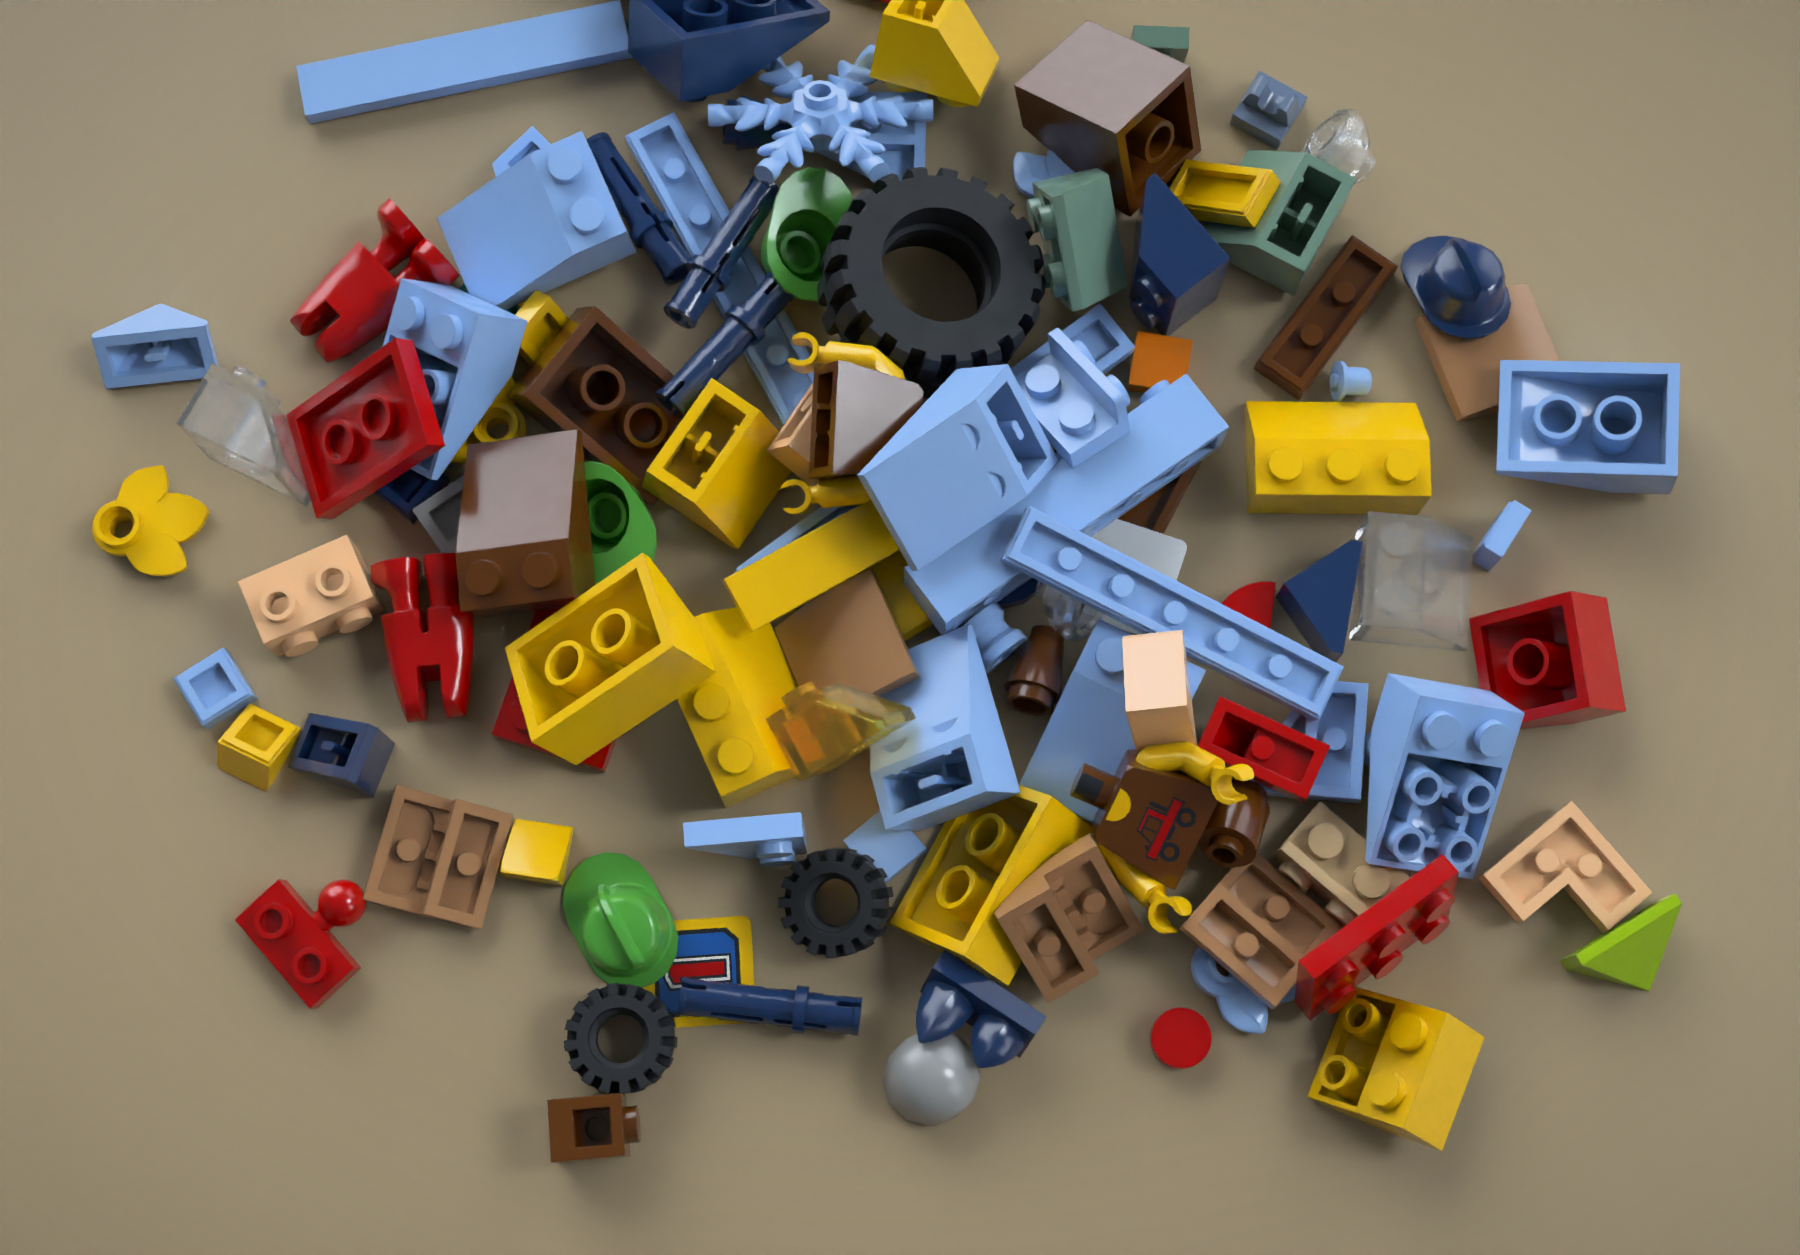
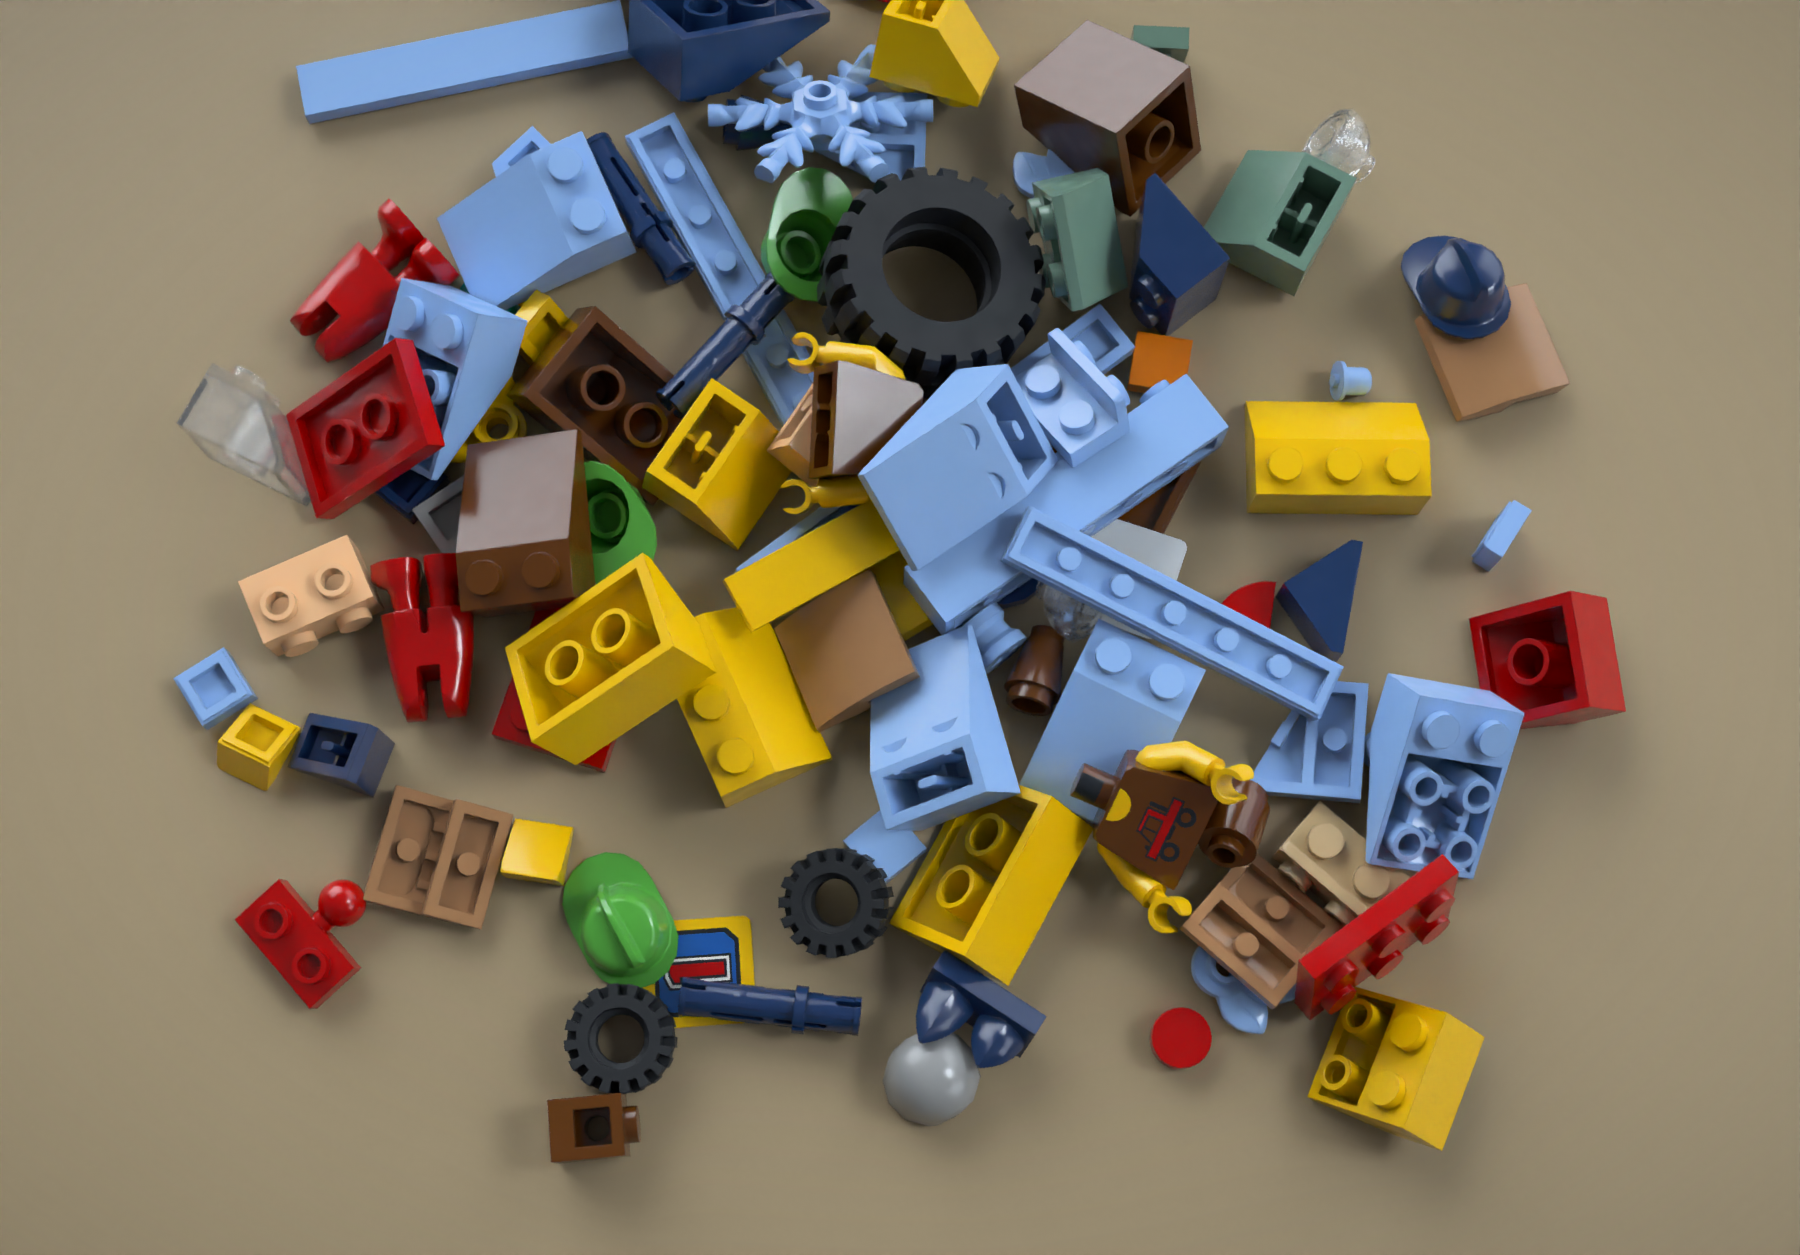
light blue slope [91,303,220,389] -> none
yellow plate [92,465,209,577] -> none
dark blue pin [663,176,779,329] -> none
light blue wing [683,812,808,867] -> none
clear yellow slope [766,682,916,782] -> none
medium nougat slope [994,834,1144,1003] -> none
light nougat slope [1122,630,1197,754] -> none
yellow tile [1169,159,1281,228] -> none
red slope [1197,696,1330,803] -> none
sand blue tile [1230,71,1307,150] -> none
reddish brown tile [1253,235,1398,401] -> none
clear slope [1350,511,1473,651] -> none
light nougat plate [1479,801,1653,933] -> none
light blue slope [1496,360,1680,494] -> none
lime slope [1560,893,1682,991] -> none

